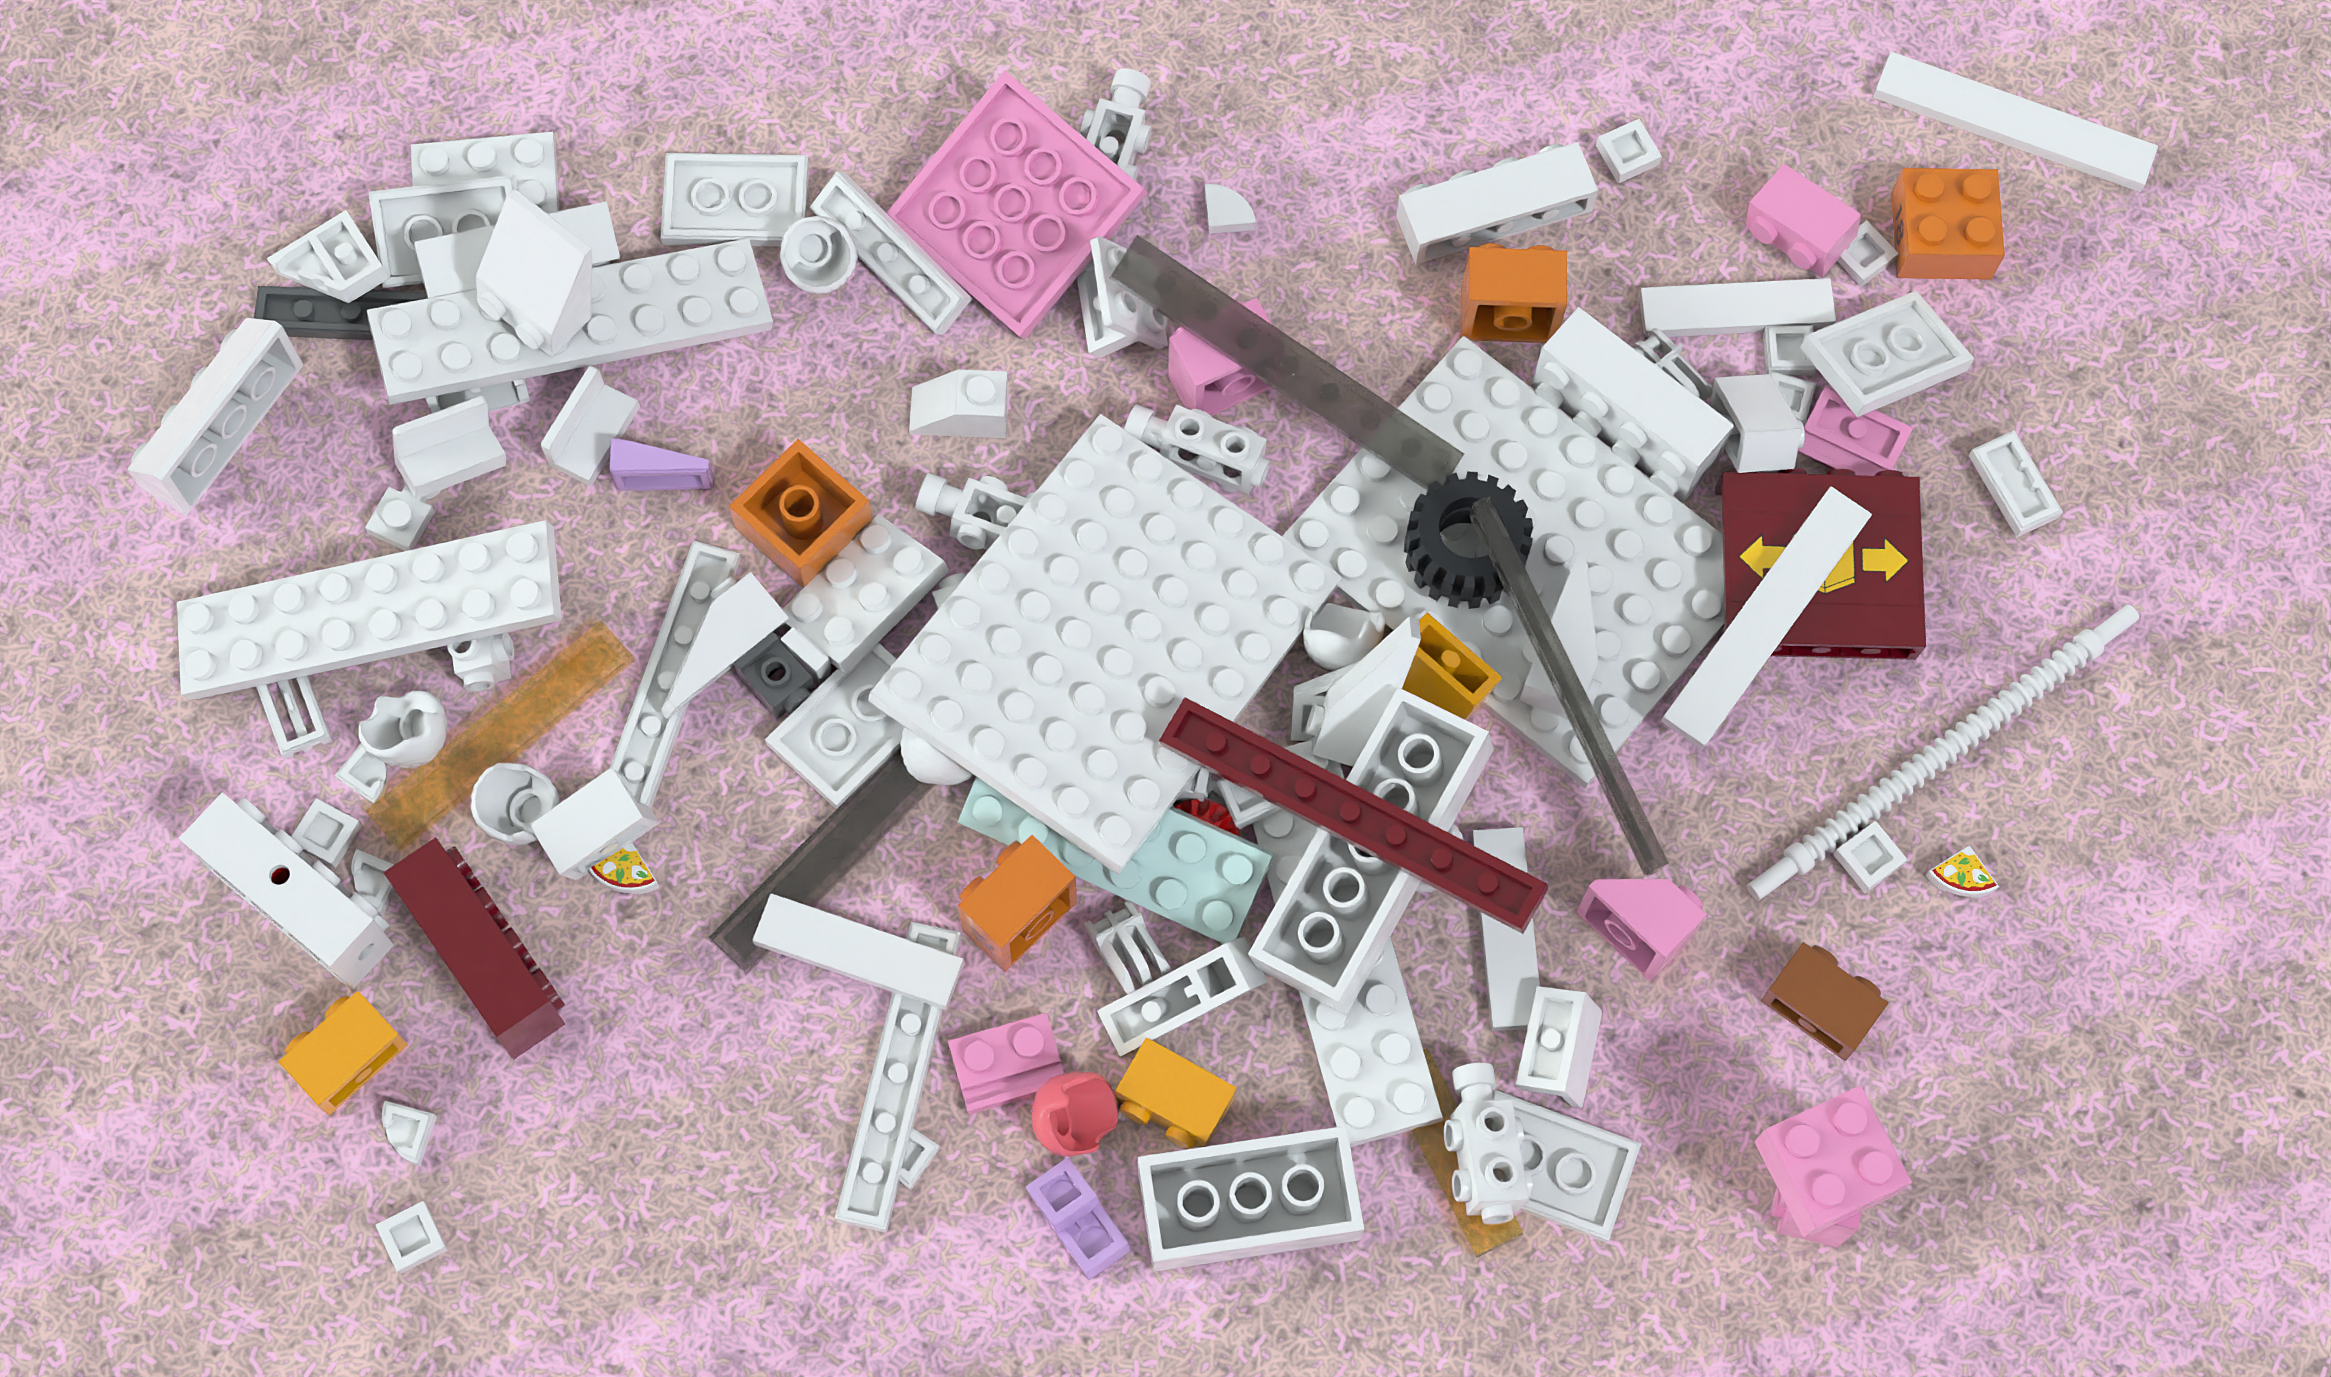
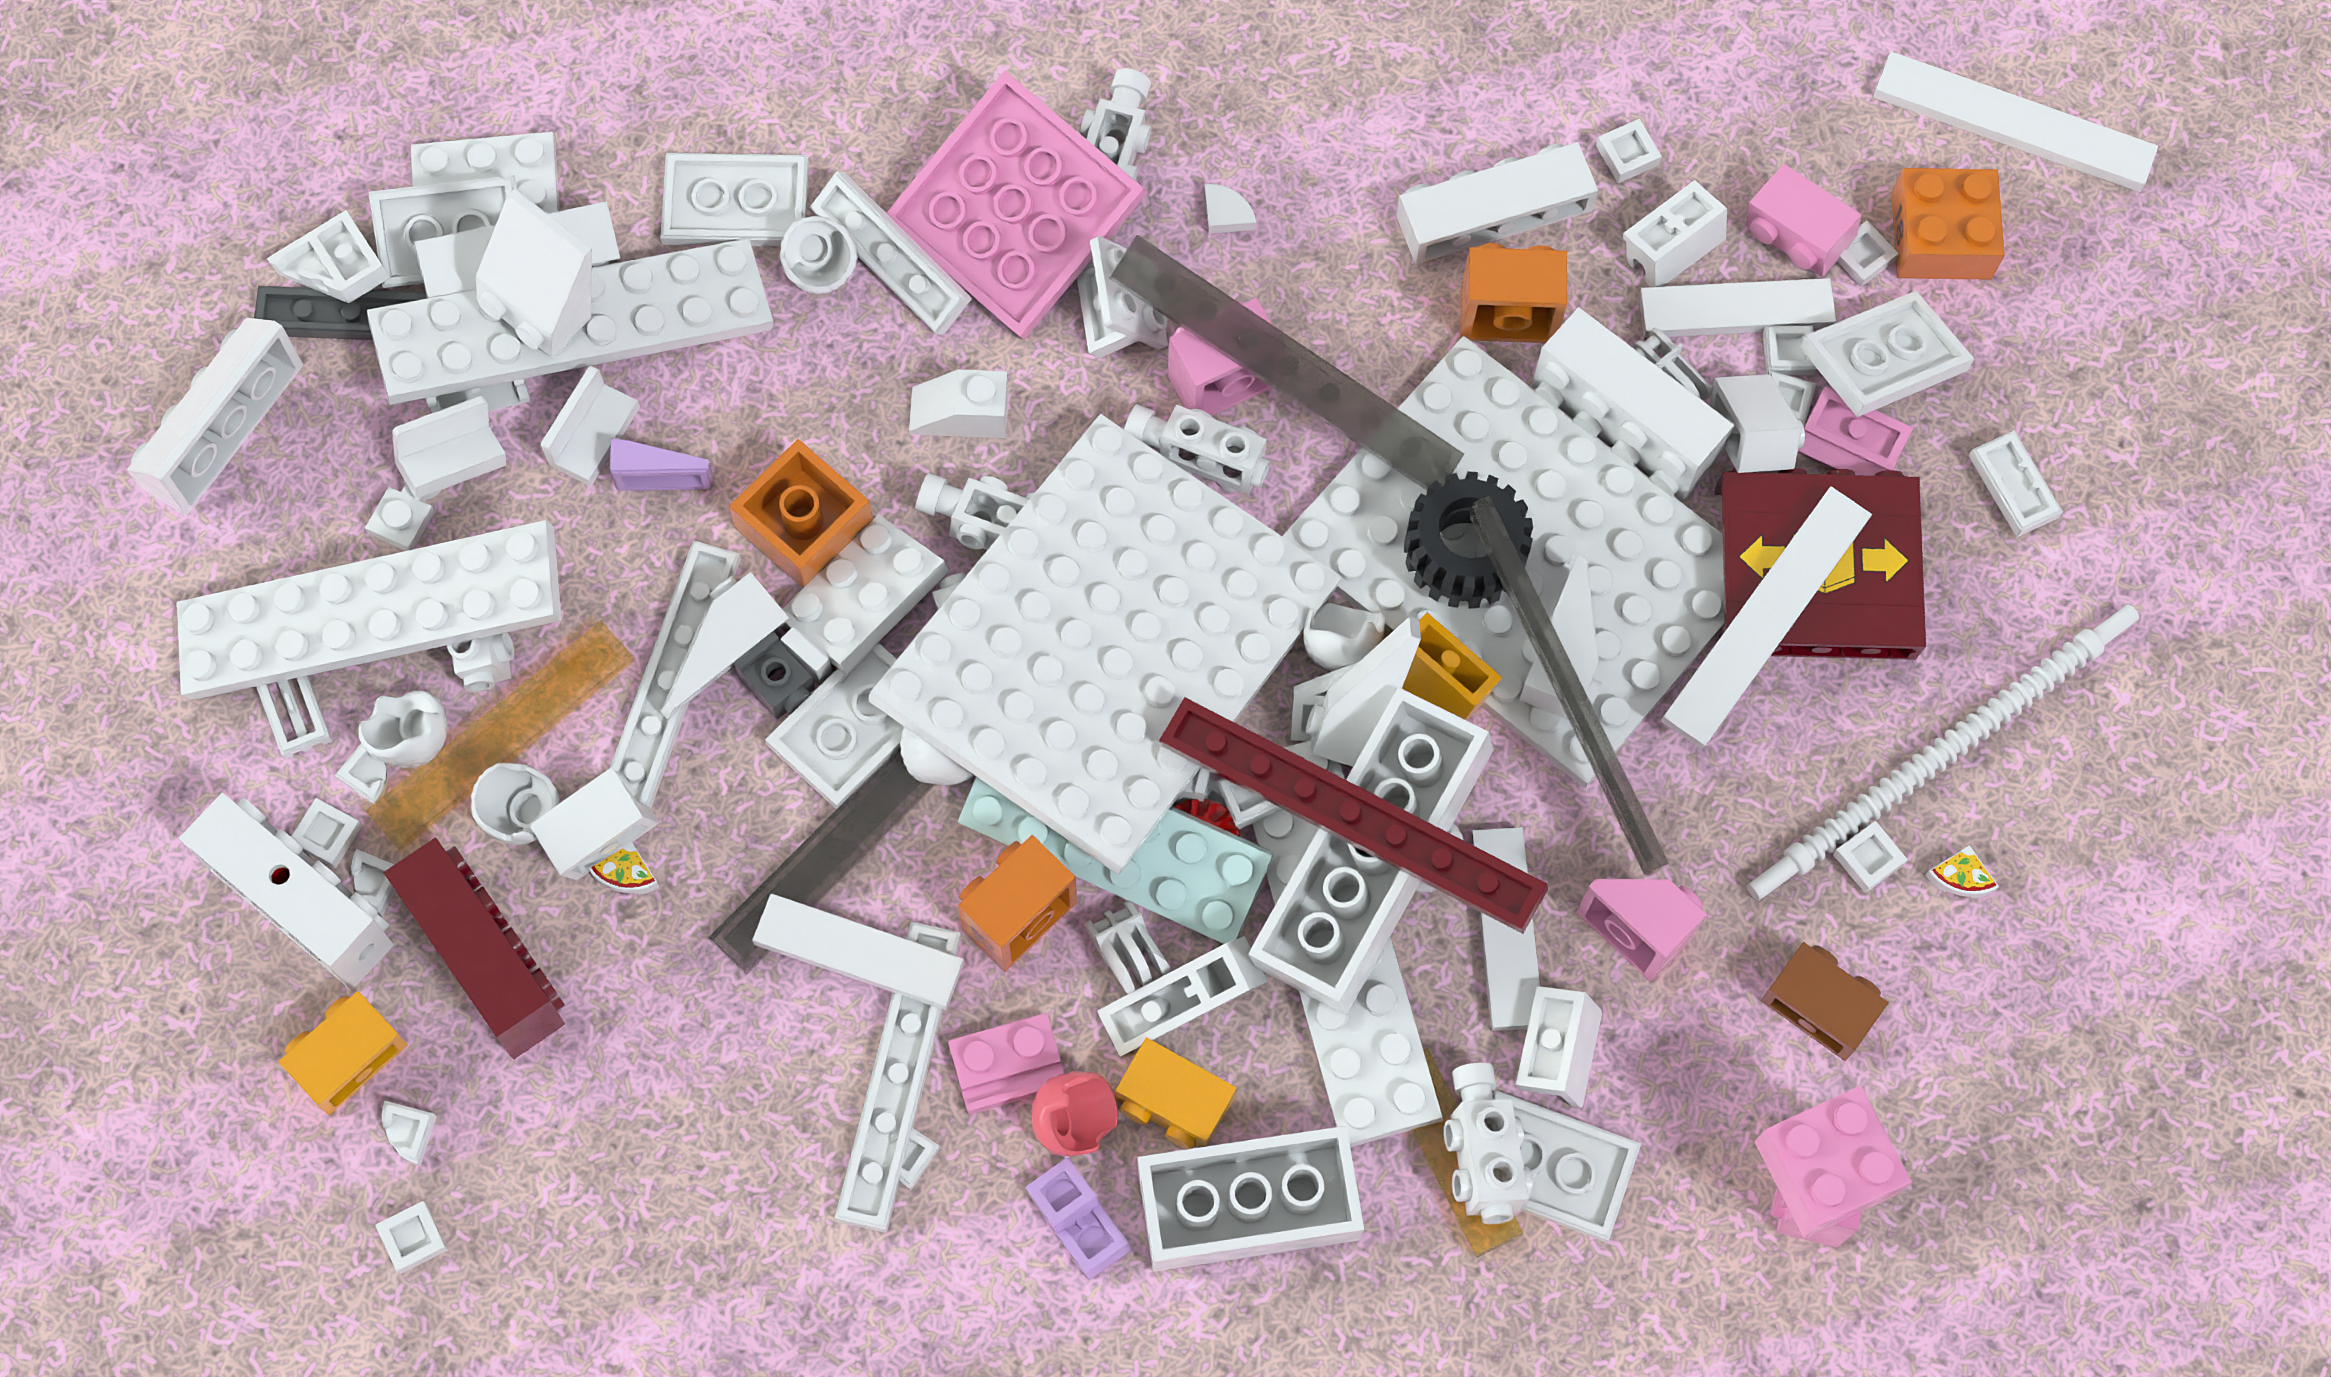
none -> white hinge [1623,180,1727,287]

